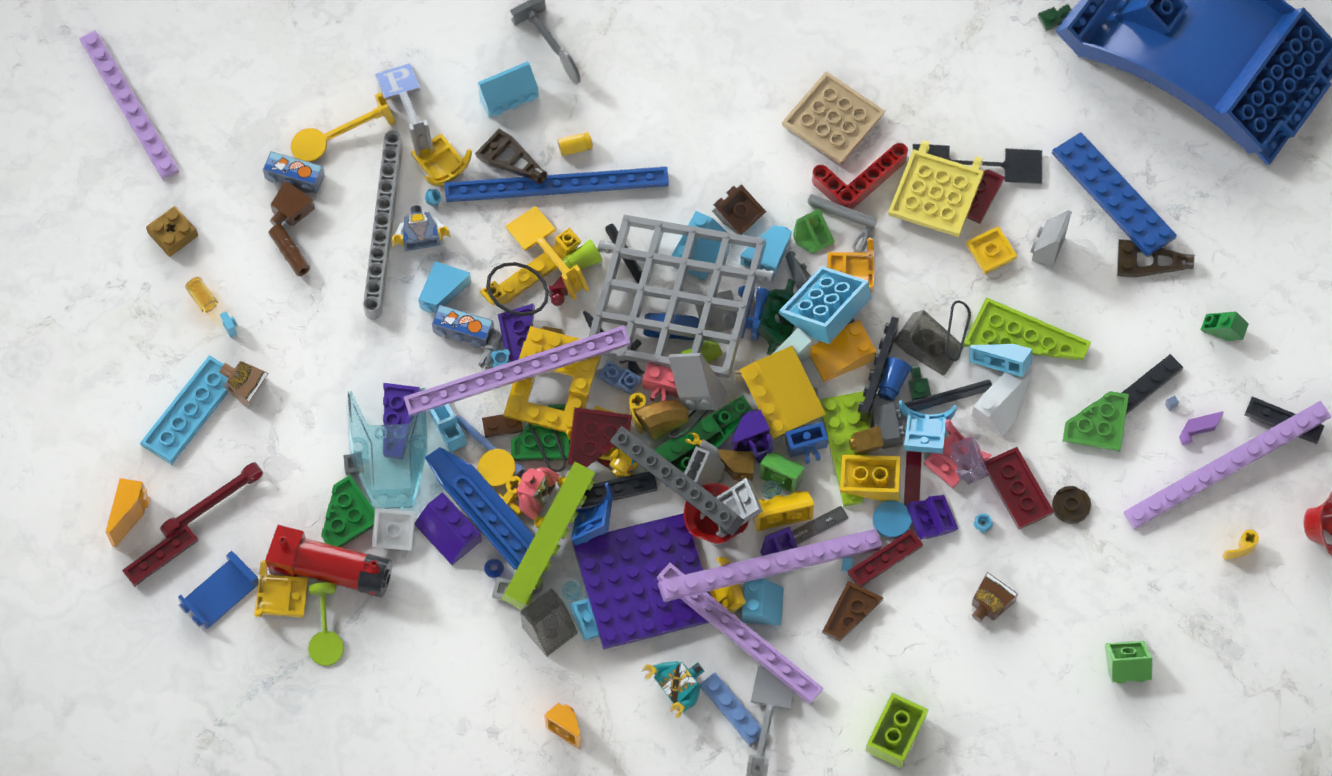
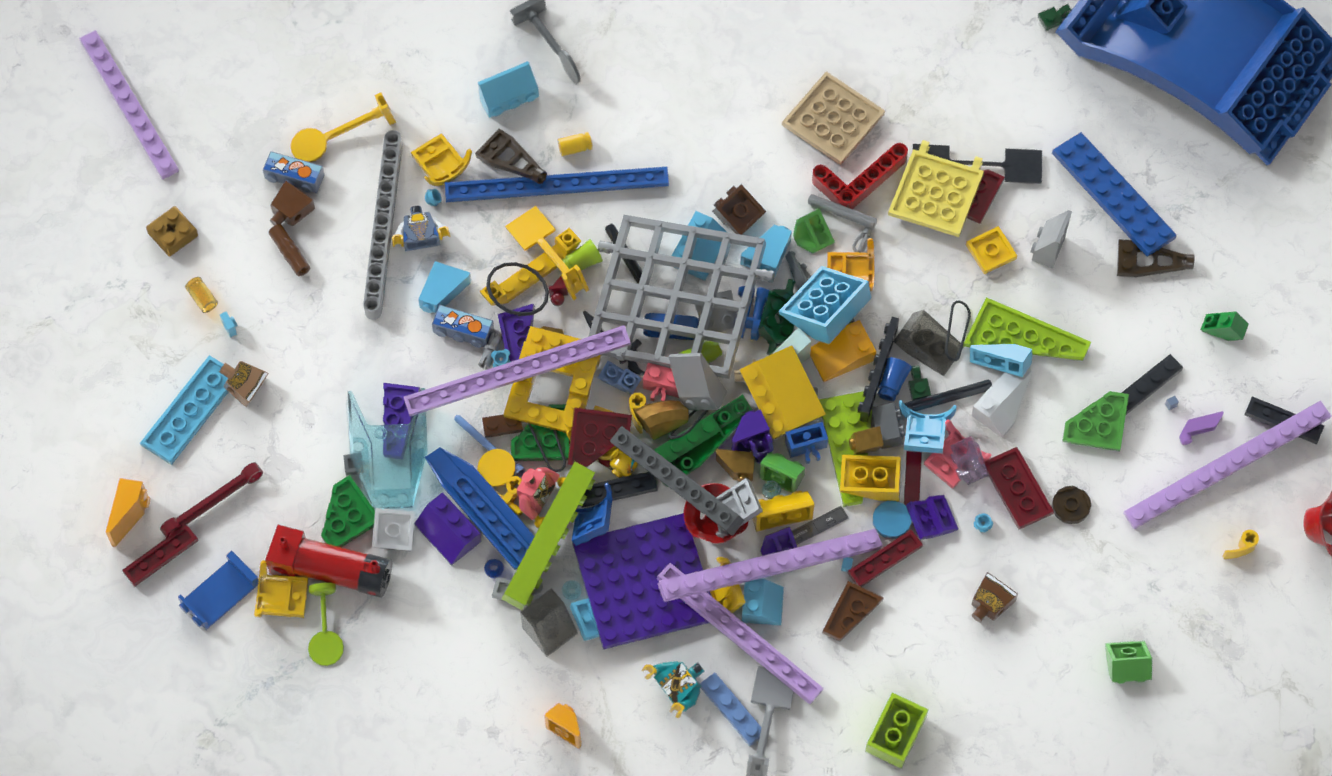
light grey piece [375,63,434,156] -> none
medium azure slope [429,404,467,452] -> none
light grey torso [684,433,725,486] -> none

